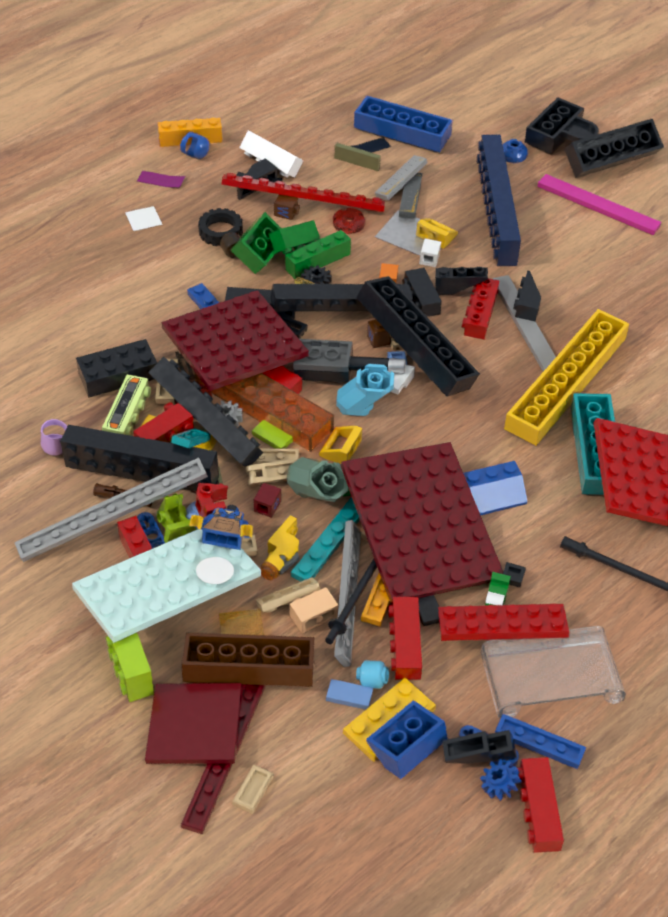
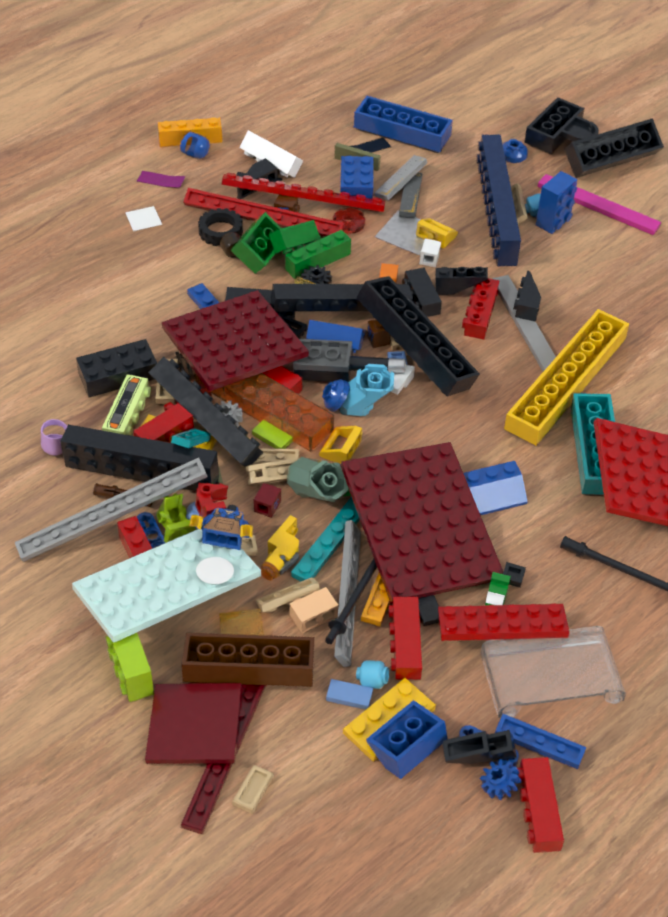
none -> red plate [183,188,345,237]
none -> blue slope [306,320,366,353]
none -> blue piece [322,379,350,412]
none -> blue brick [340,156,373,199]
none -> tan plate [511,183,528,224]
none -> dark azure head [525,193,541,217]
none -> blue brick [536,171,578,234]

